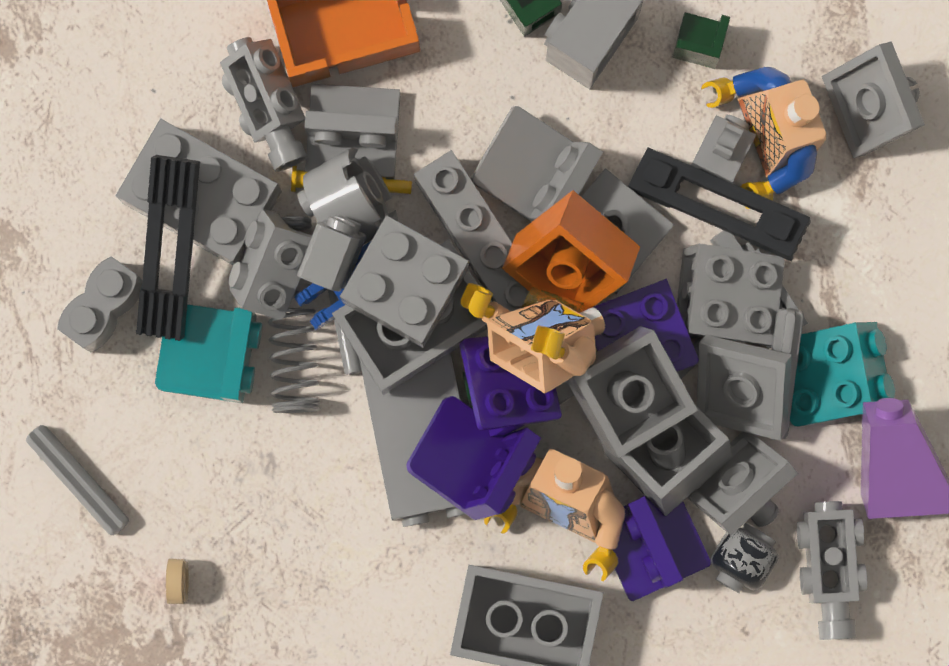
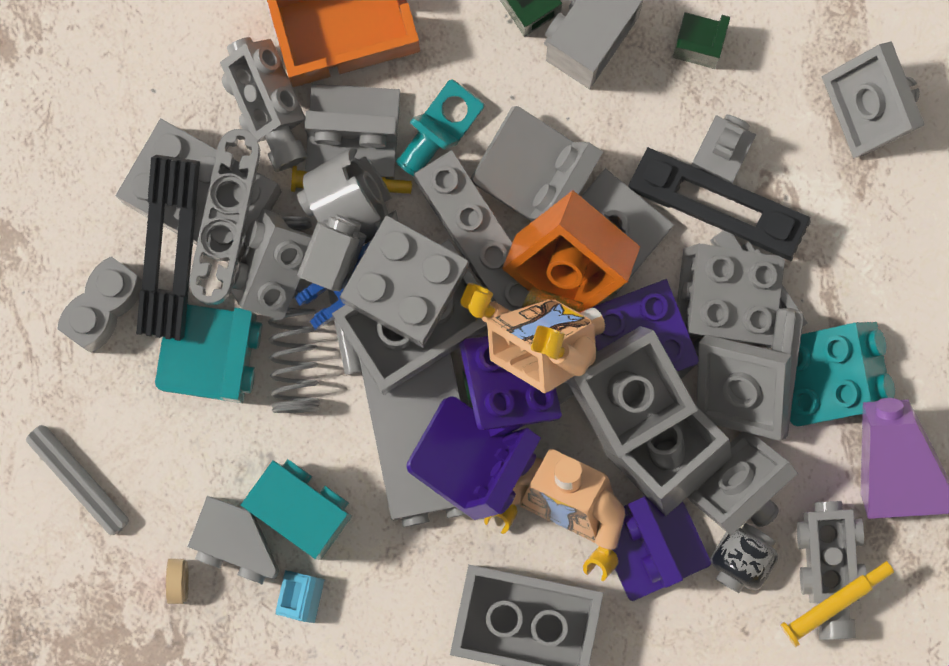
torso [701,67,826,209] -> none
none -> light grey slope [188,496,279,584]
none -> light grey beam [189,129,261,305]
none -> teal brick [240,459,352,560]
none -> medium azure slope [275,570,325,623]
none -> teal bracket [396,80,485,176]
none -> yellow piece [780,561,894,647]

